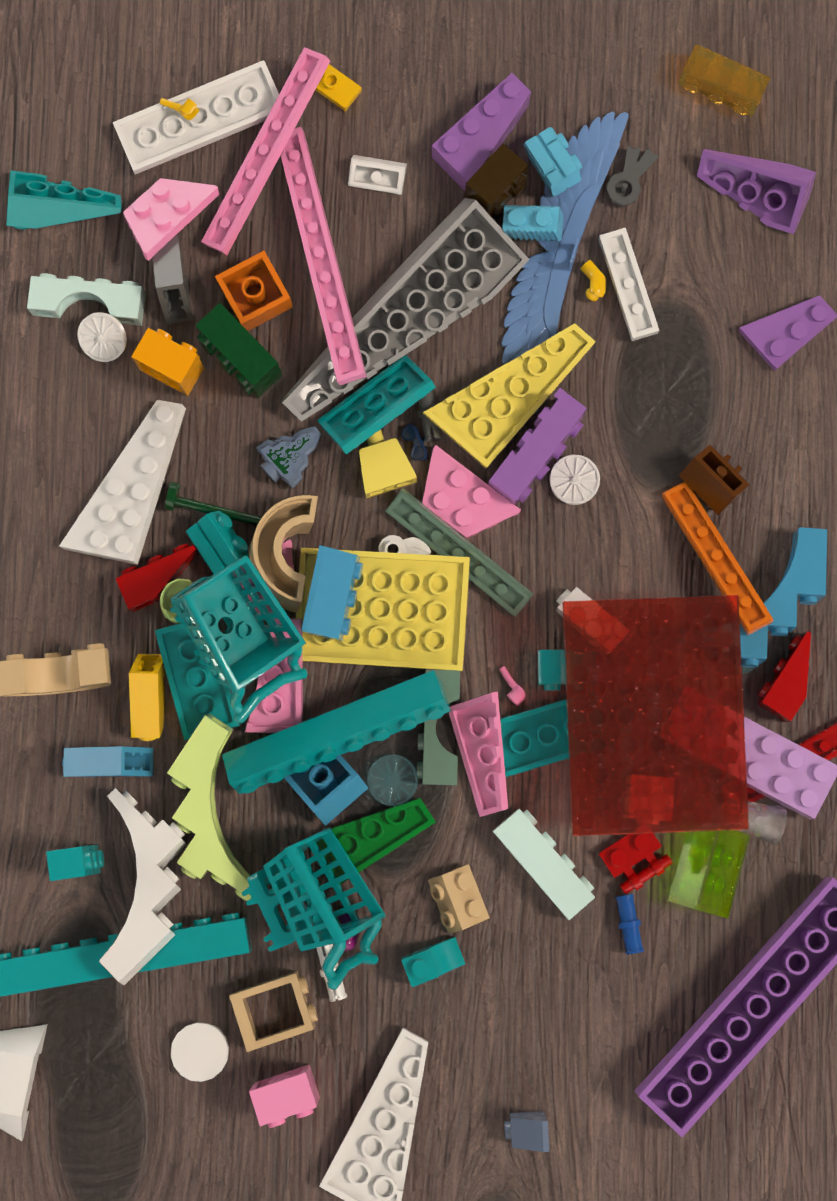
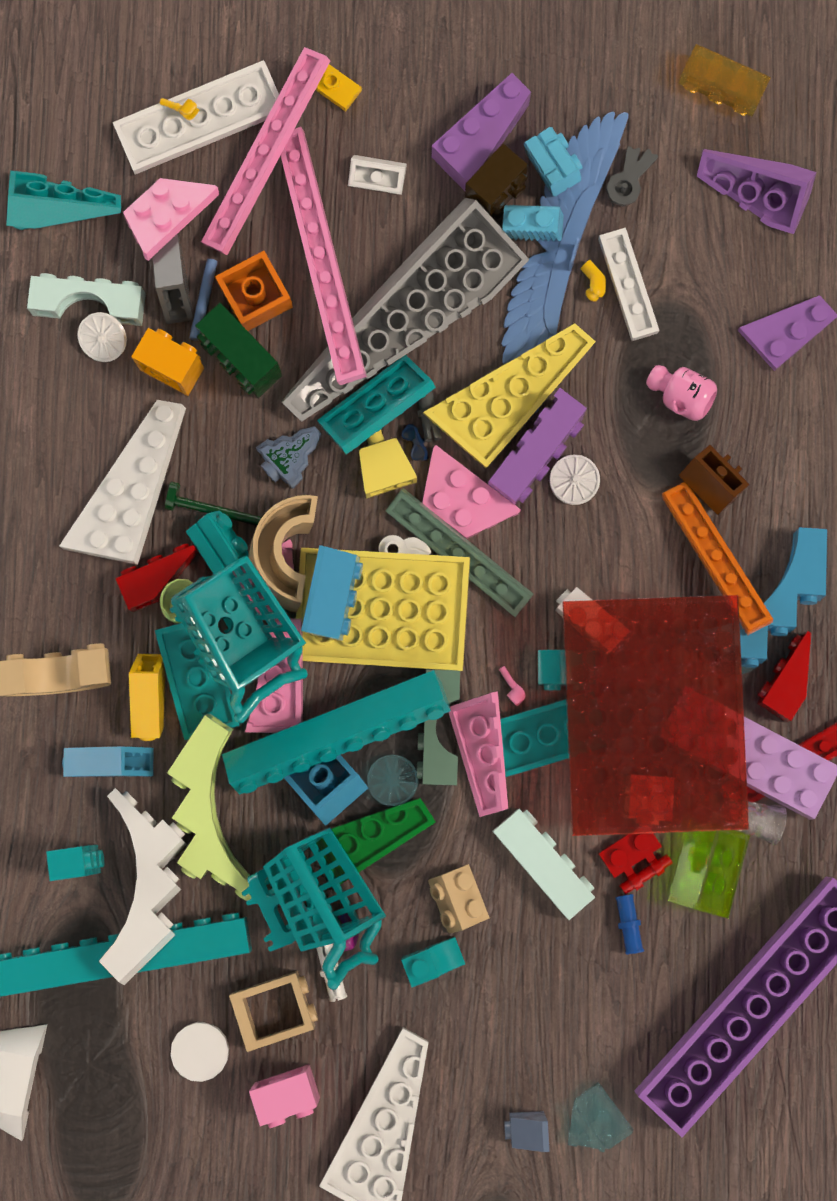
none -> medium blue bar [189,259,218,341]
none -> clear light blue slope [568,1082,634,1152]
none -> bright pink piece [646,365,717,421]

